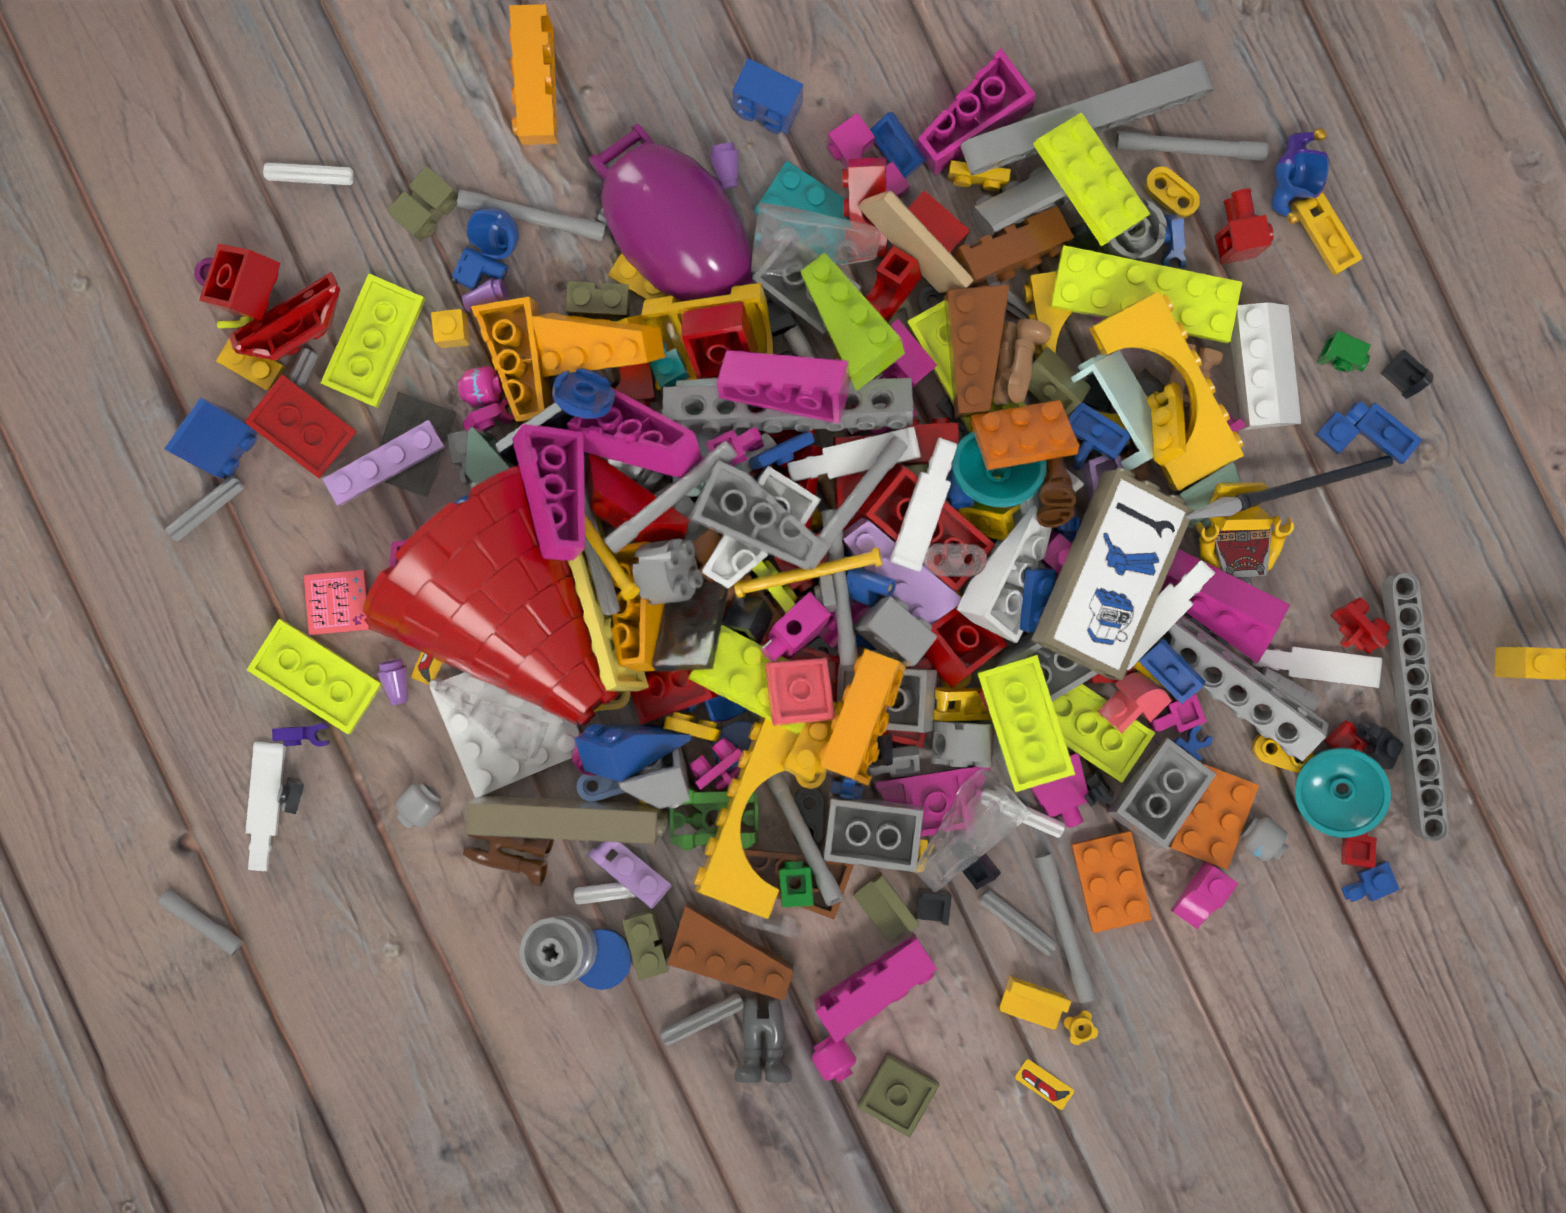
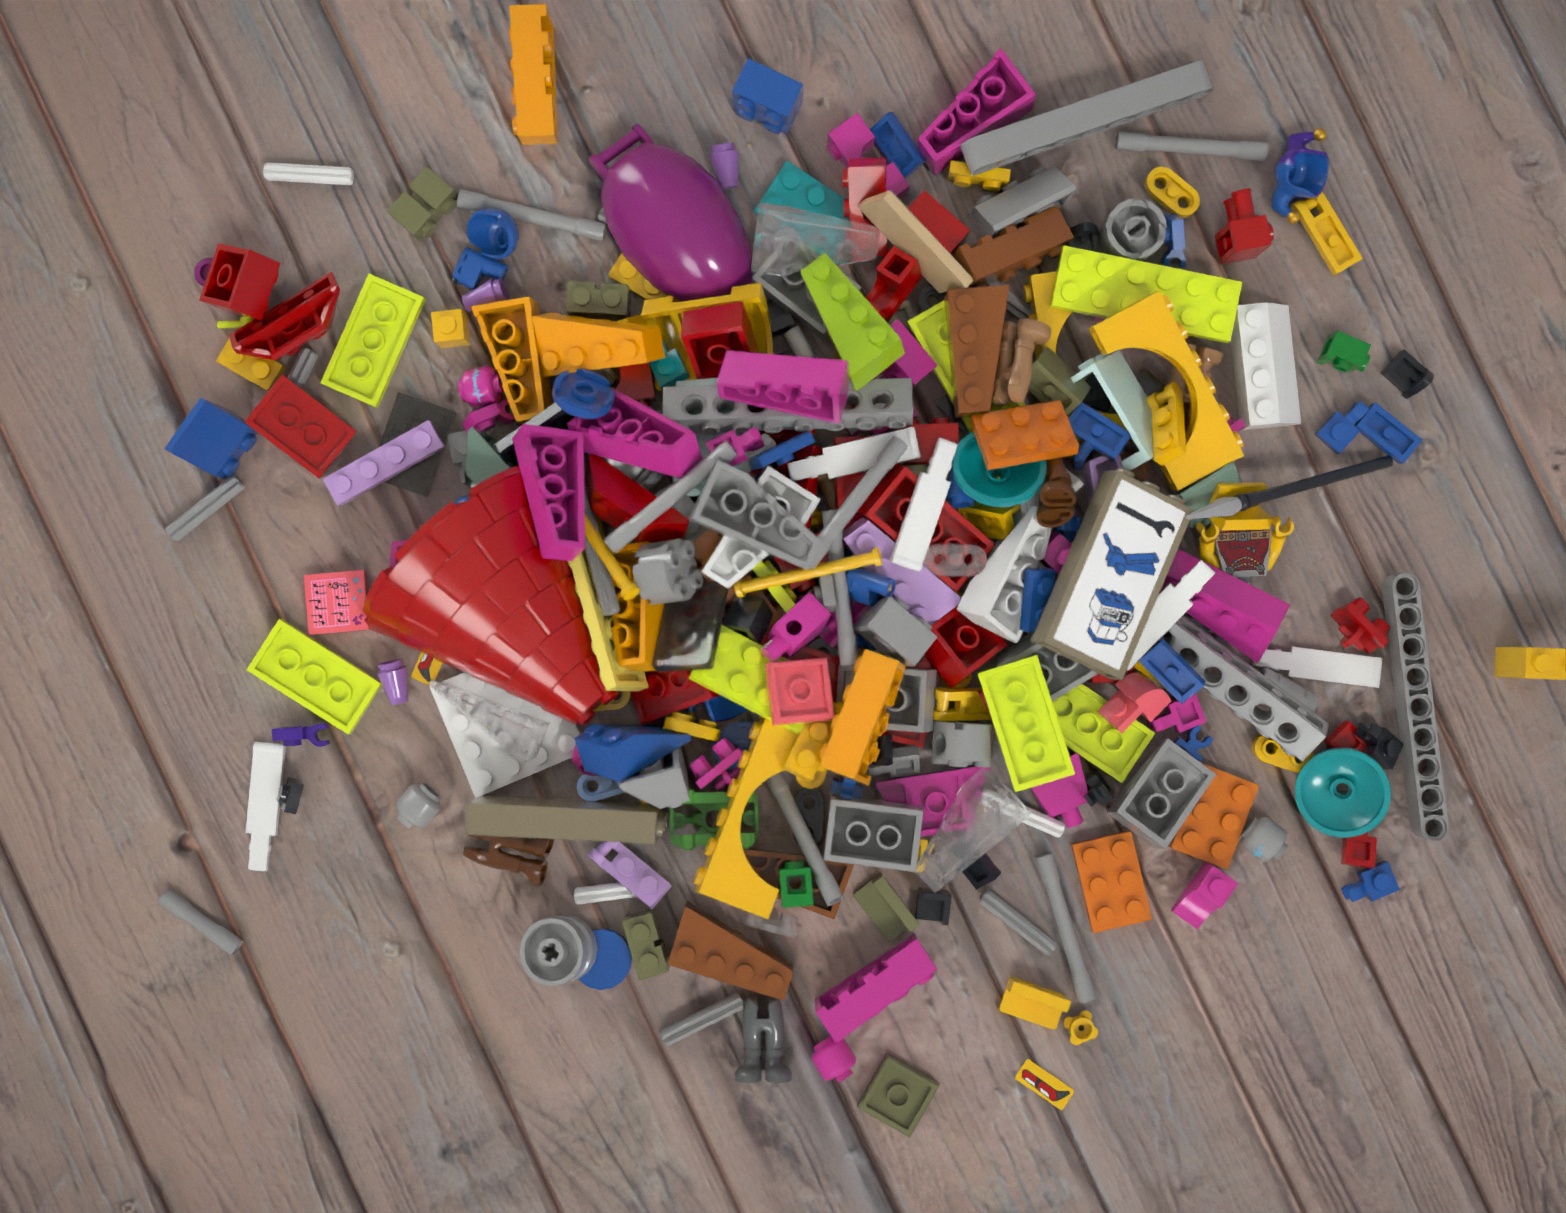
neon yellow plate [1033,112,1150,246] -> none

